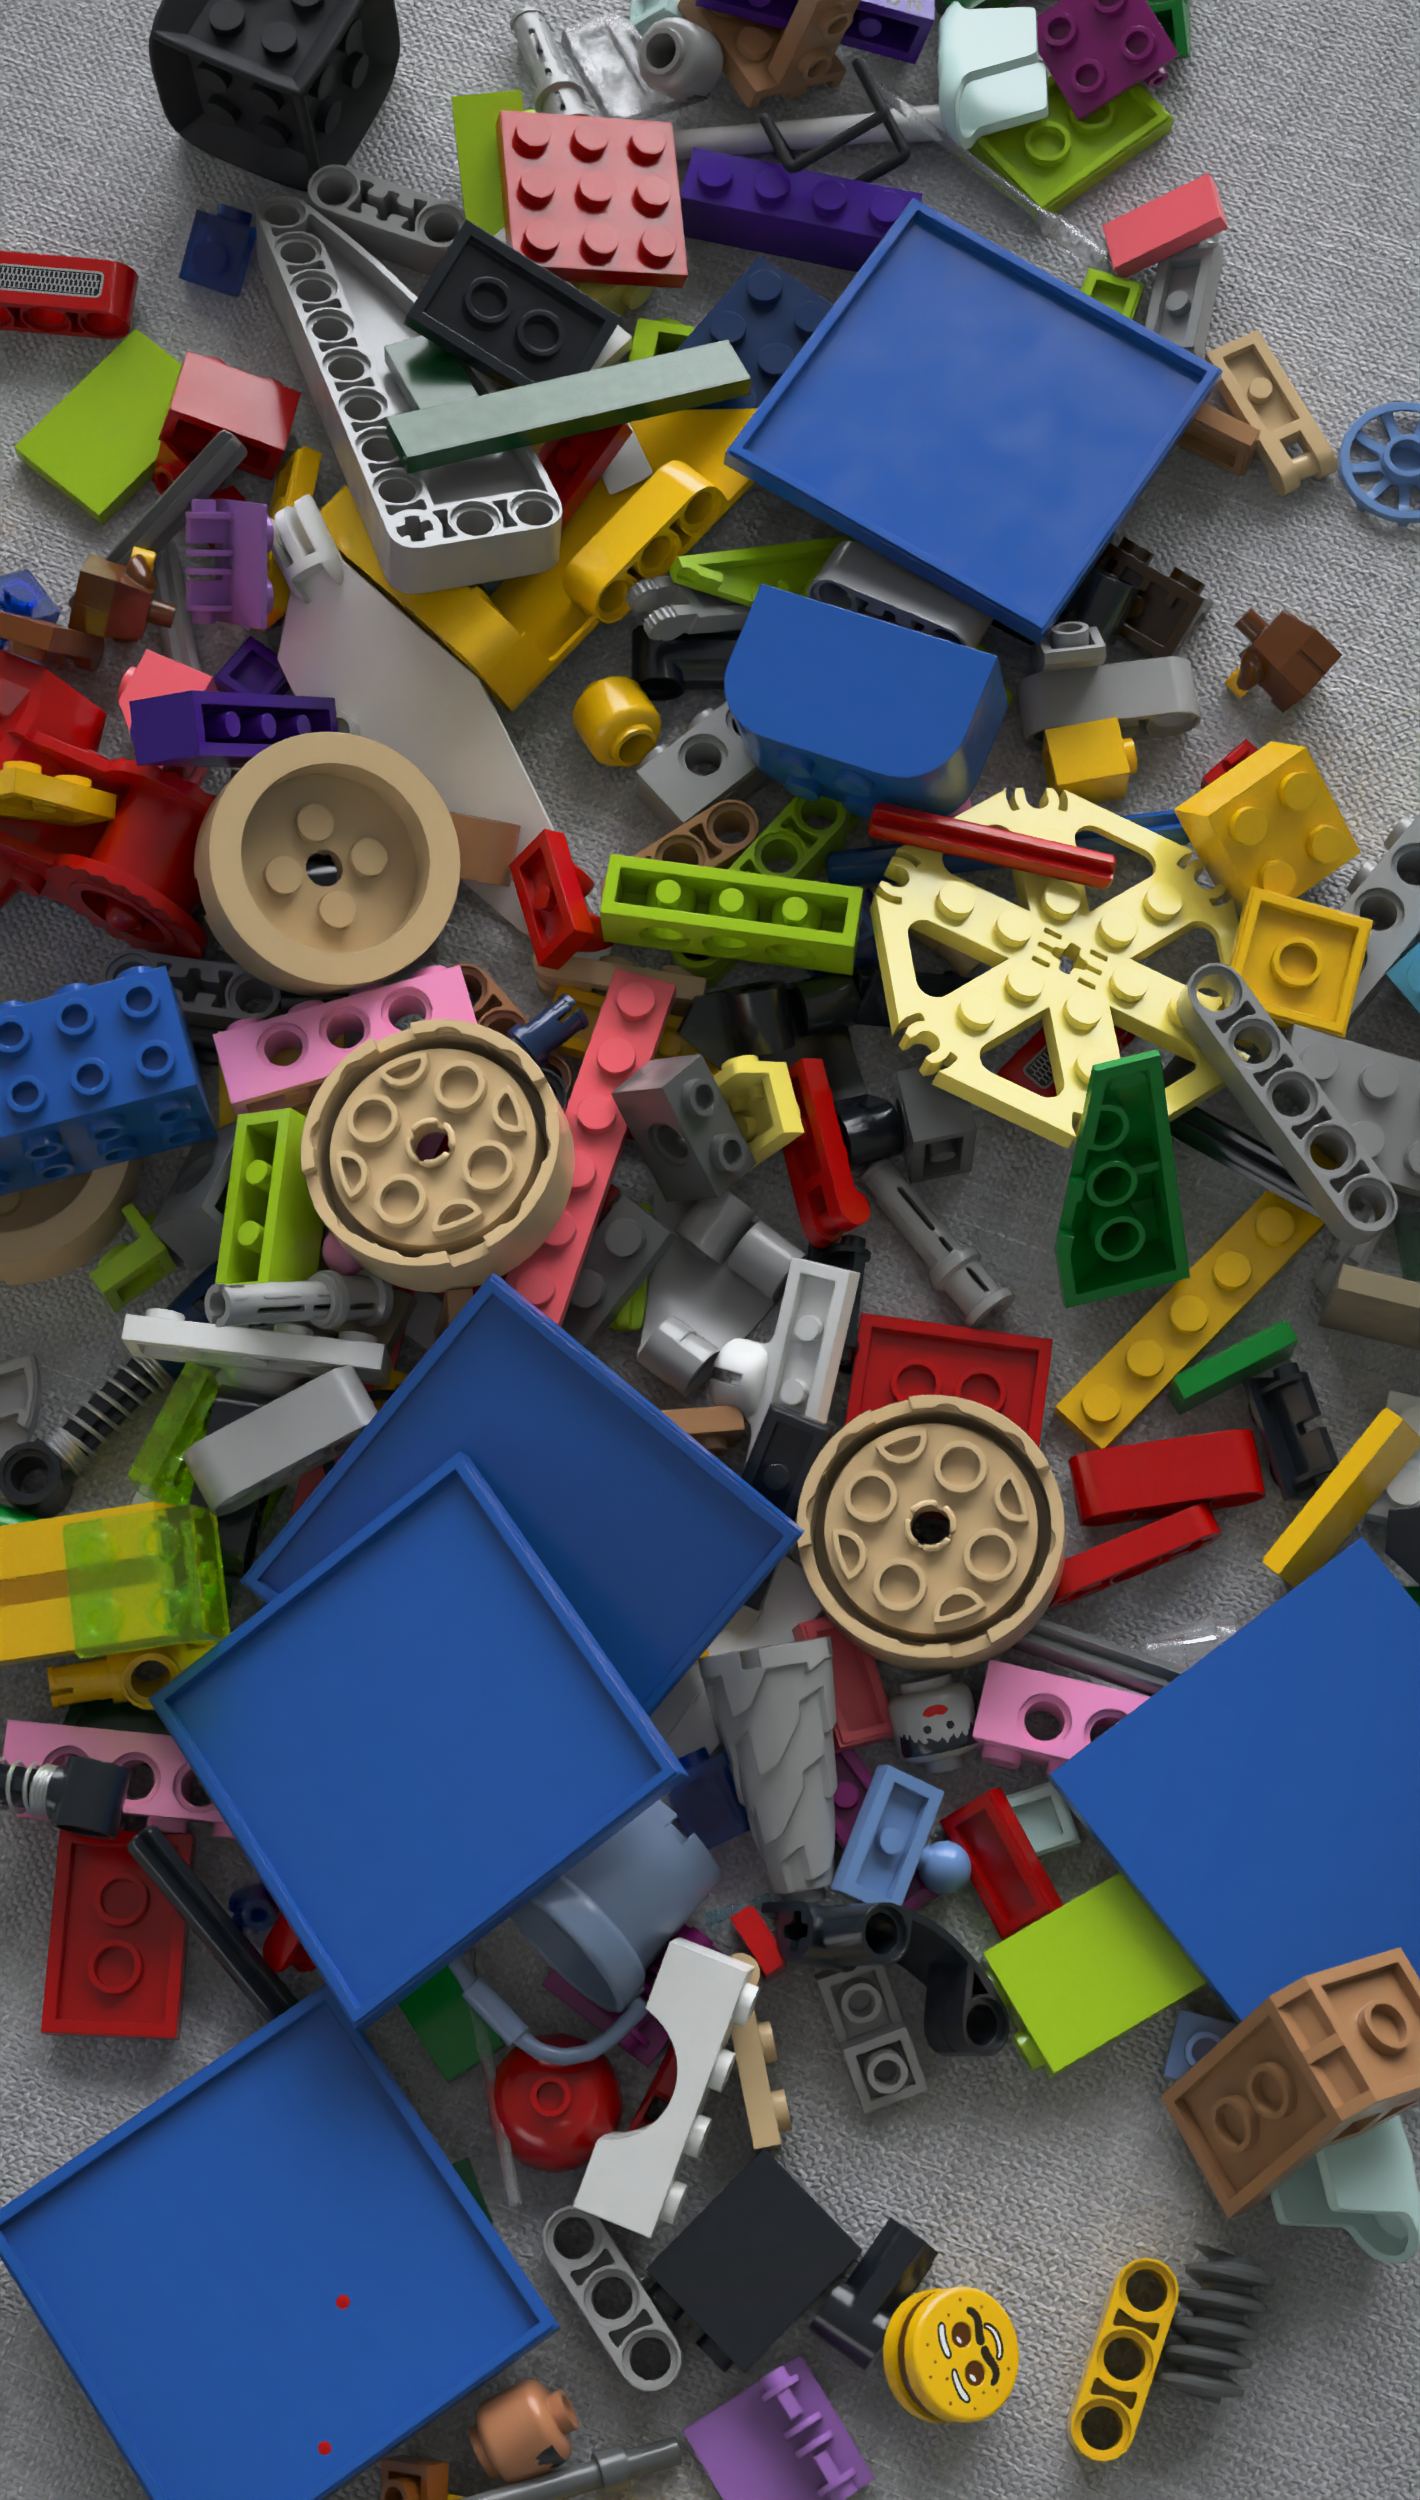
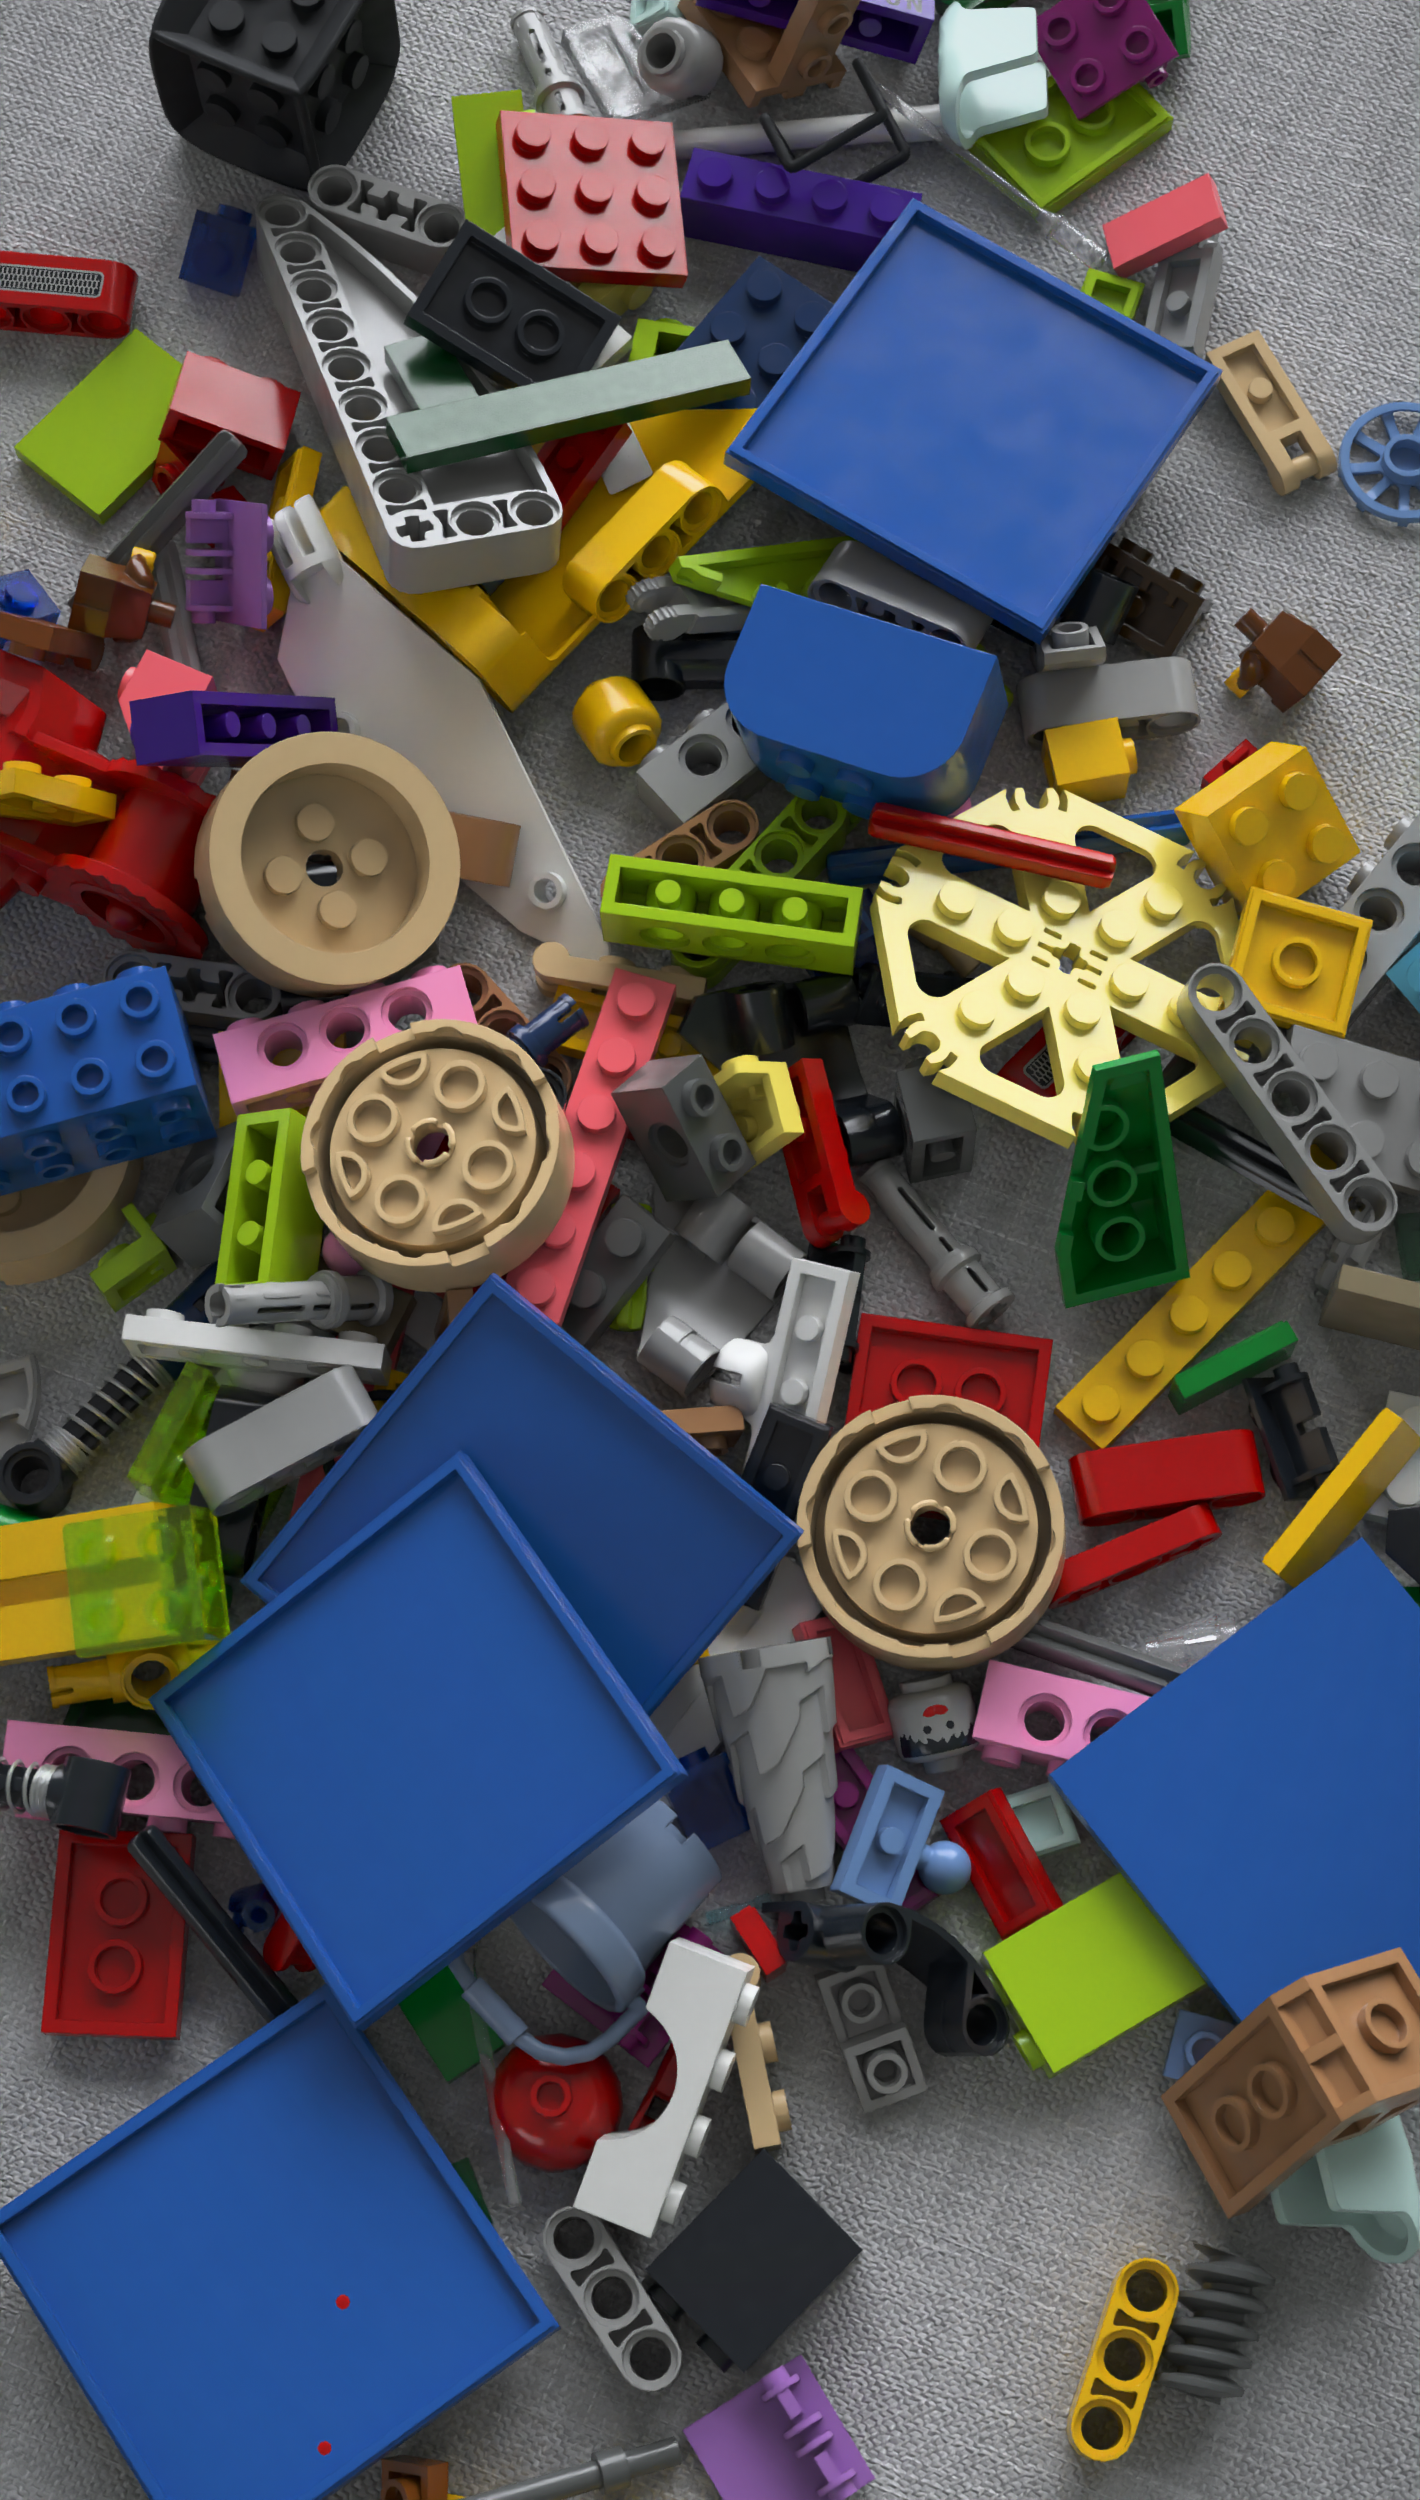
dark purple tile [213,635,291,695] -> none
nougat head [469,2378,579,2484] -> none
red tile [509,829,615,970] -> none
black piece [808,2217,938,2371] -> none
yellow head [883,2287,1019,2423] -> none
medium nougat tile [1177,403,1260,477] -> none

